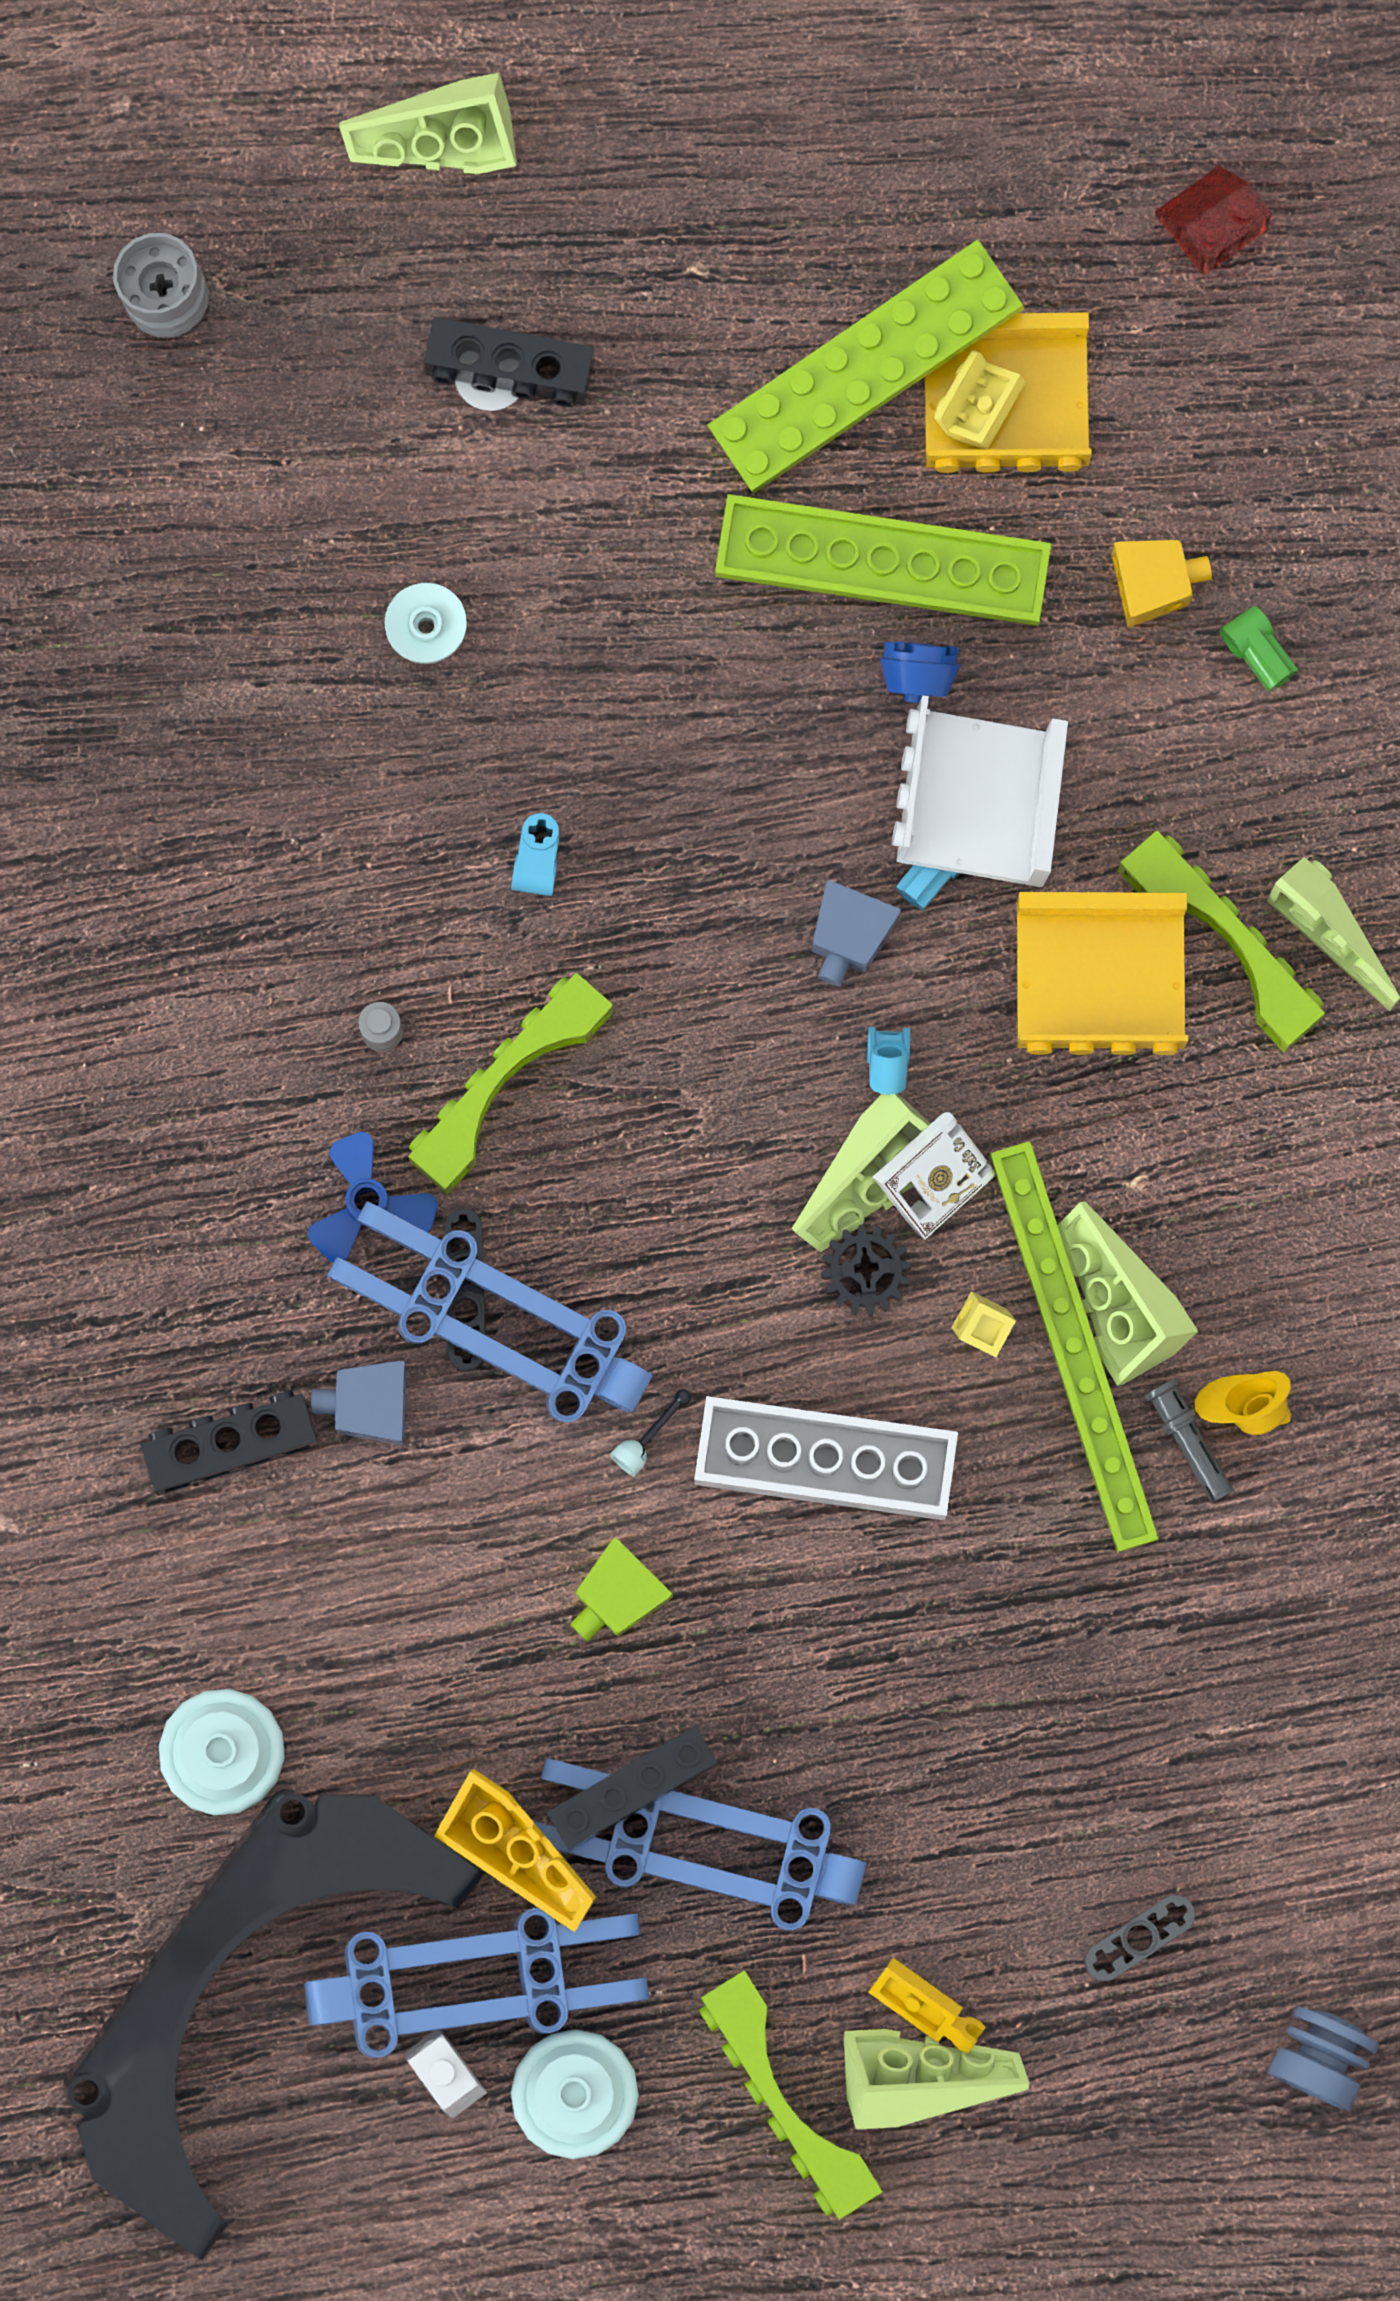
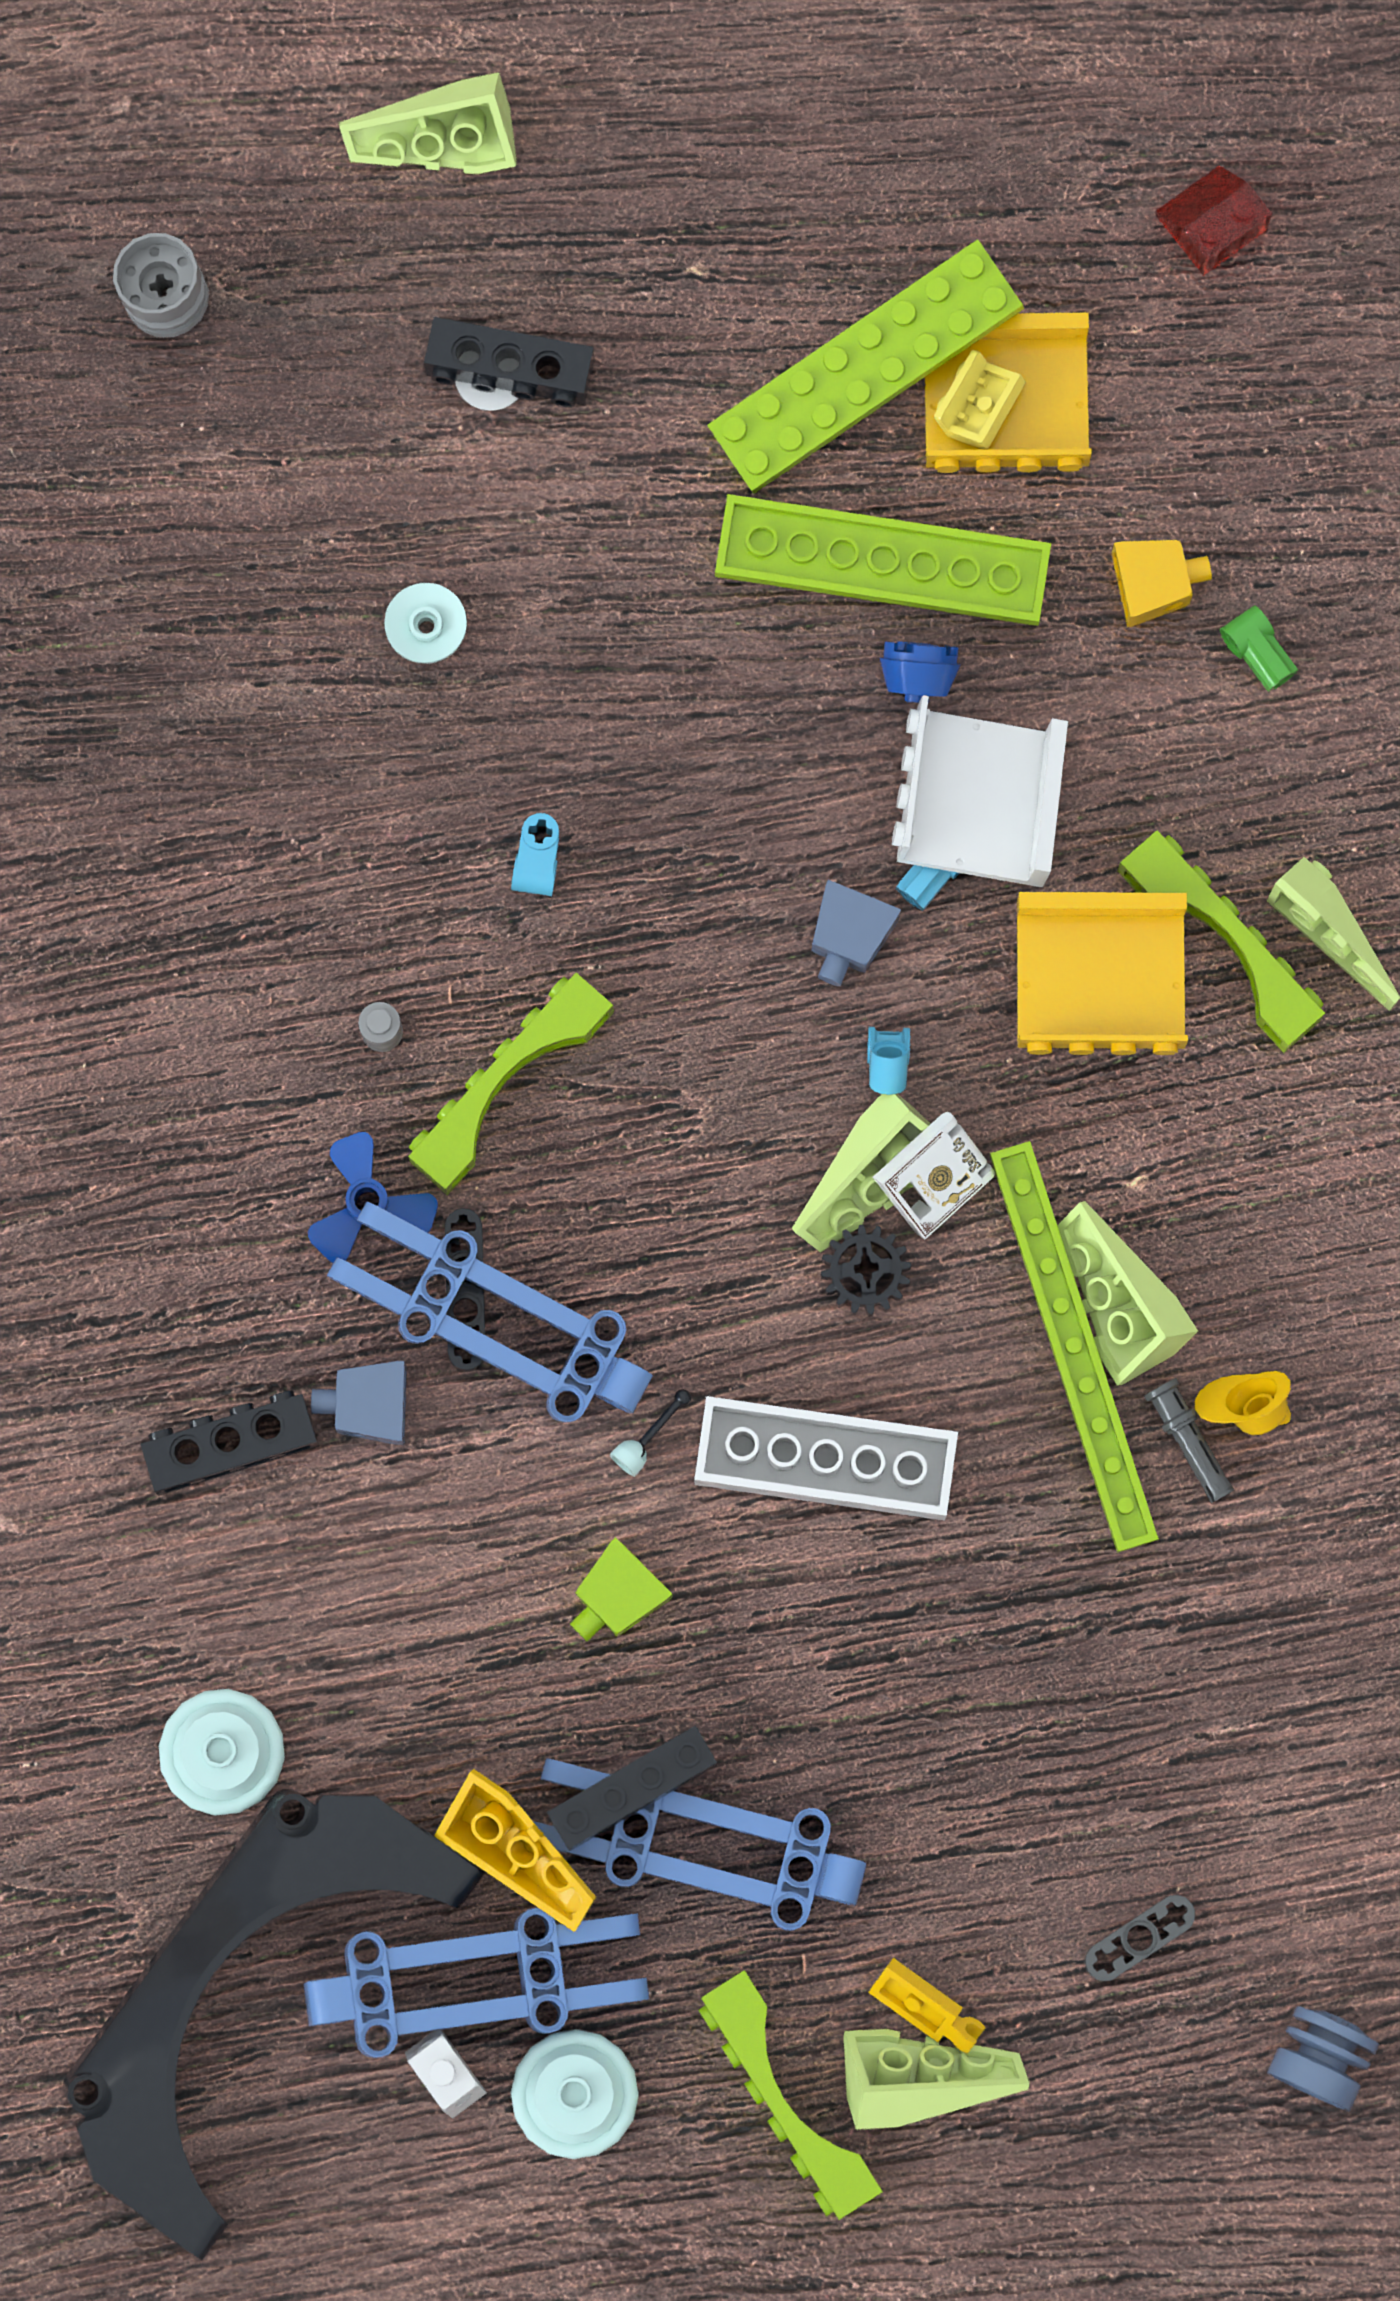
light yellow brick [951,1291,1016,1357] -> none

